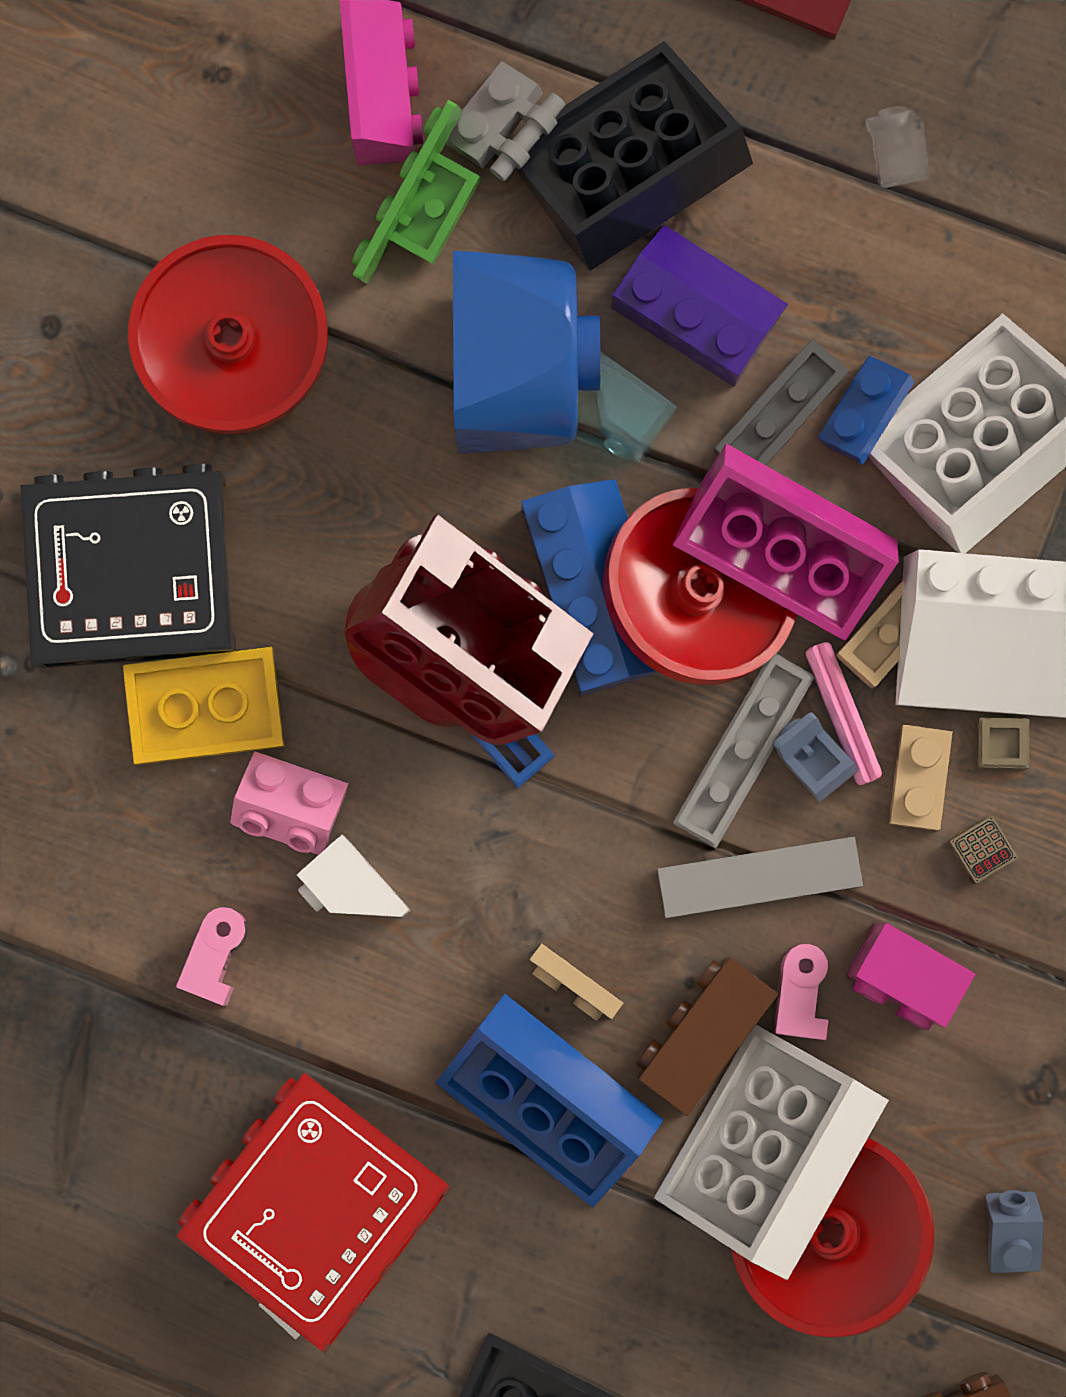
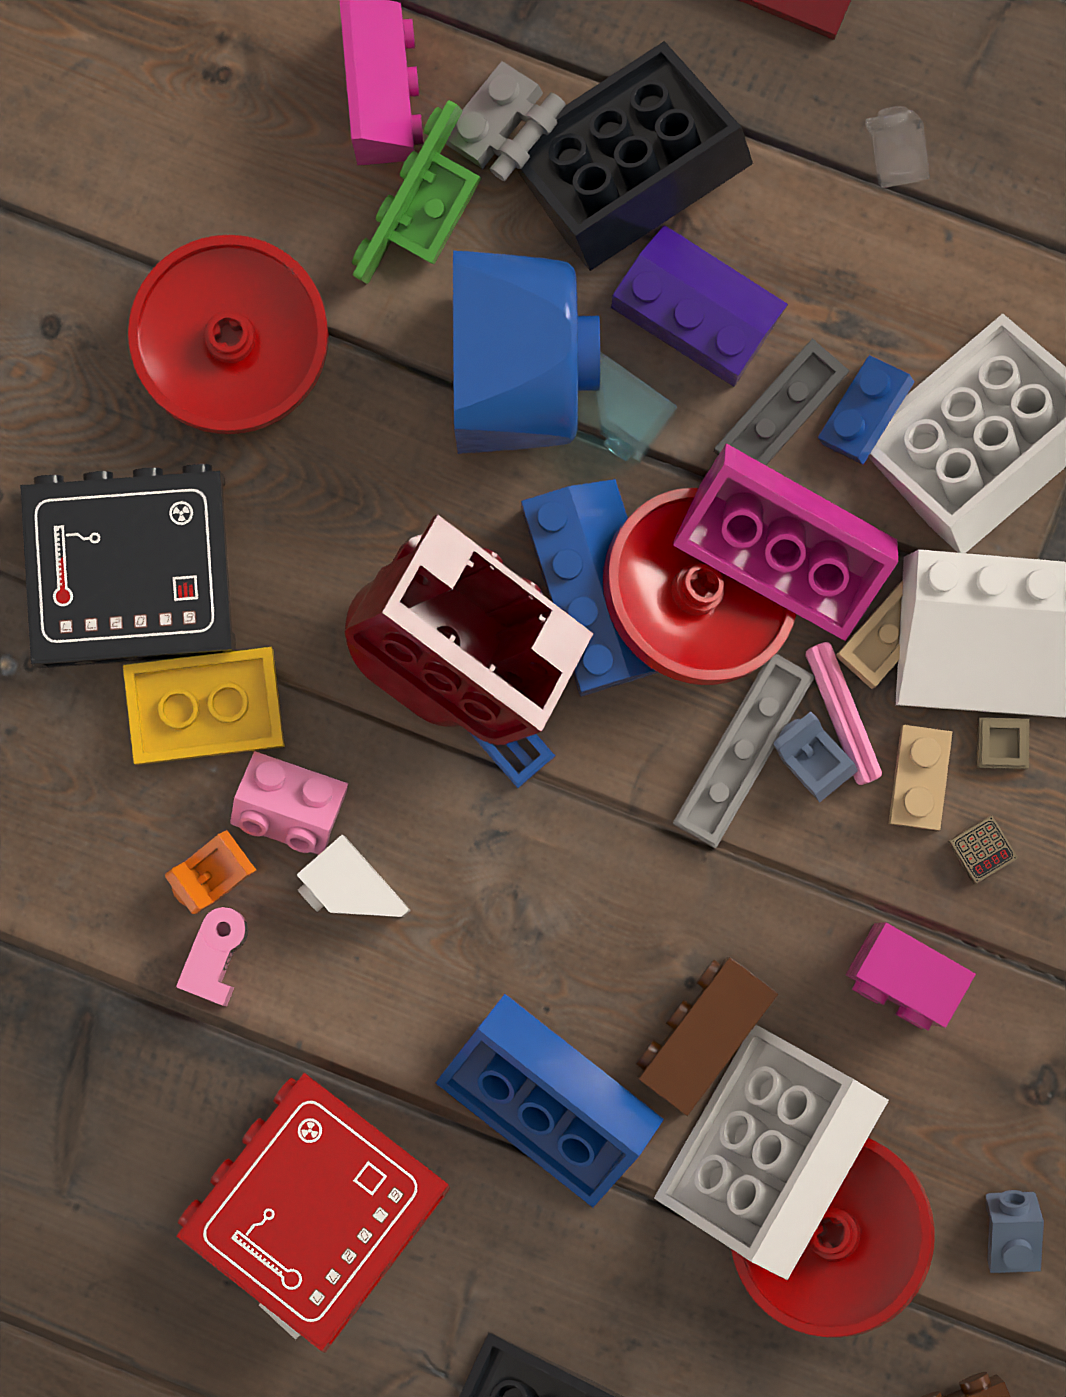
tan plate [530,943,623,1021] -> none
light grey tile [657,837,863,918] -> none
bright pink leg [772,944,828,1040] -> none
none -> orange bracket [165,830,256,914]

